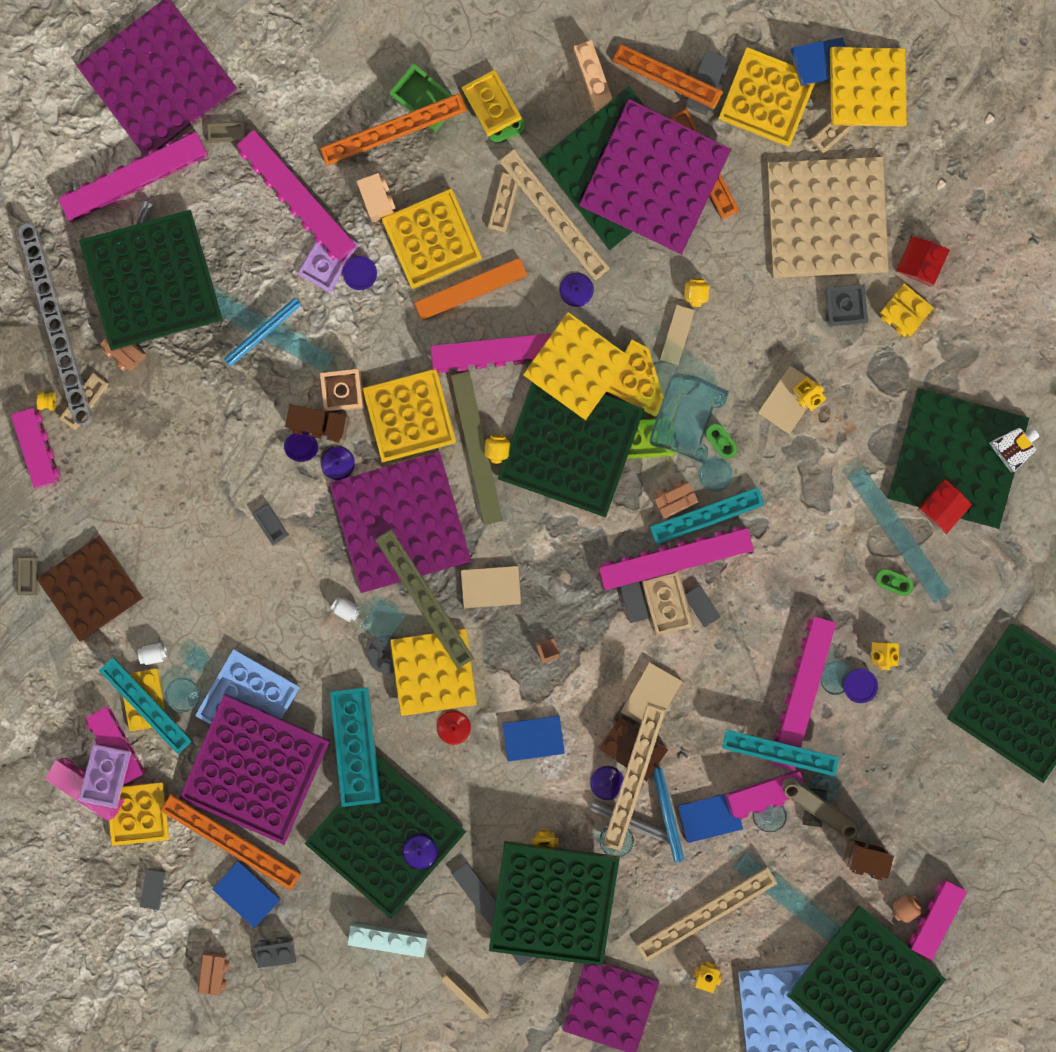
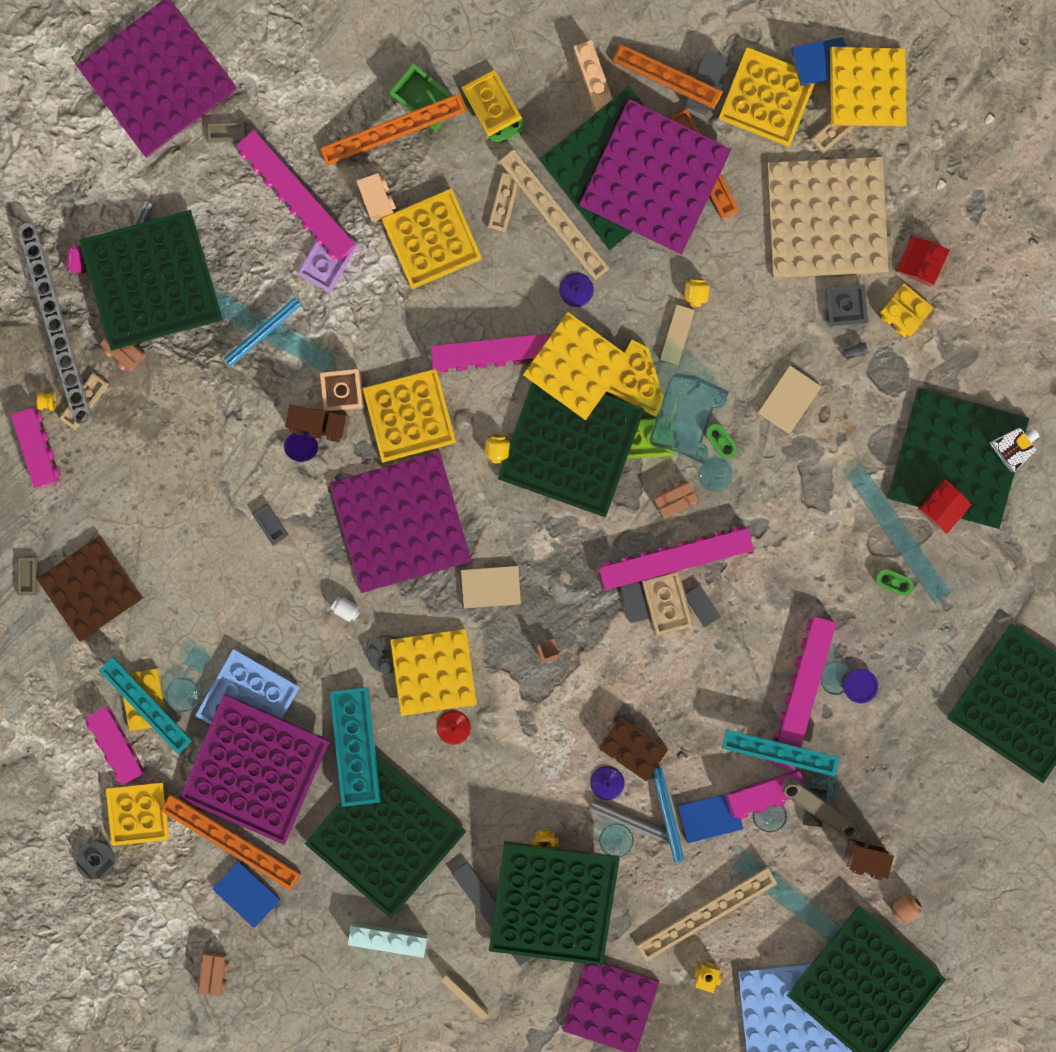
dark pink brick [45,758,125,821] -> none
dark pink brick [58,132,209,222] -> none
lavender tile [78,744,131,809] -> none
white brick [138,643,167,665] -> none
dark grey tile [140,869,166,910] -> none
dark grey bracket [253,937,296,968] -> none
dark purple piece [321,446,355,480] -> none
dark purple piece [343,256,377,290] -> none
clear light blue piece [360,599,405,644] -> none
olive tile [375,529,474,669] -> none
dark purple piece [403,834,437,869] -> none
orange tile [414,258,527,321] -> none
olive tile [451,371,503,525] -> none
blue tile [503,715,565,762] -> none
tan tile [603,702,666,851] -> none
tan tile [621,662,683,724] -> none
teal plate [650,487,765,545] -> none
yellow brick [793,377,826,412] -> none
yellow brick [871,642,899,670] -> none
dark pink brick [908,878,967,960] -> none
none -> dark pink brick [66,245,85,274]
none -> dark grey plate [76,840,116,879]
none -> dark grey pin [843,342,868,361]

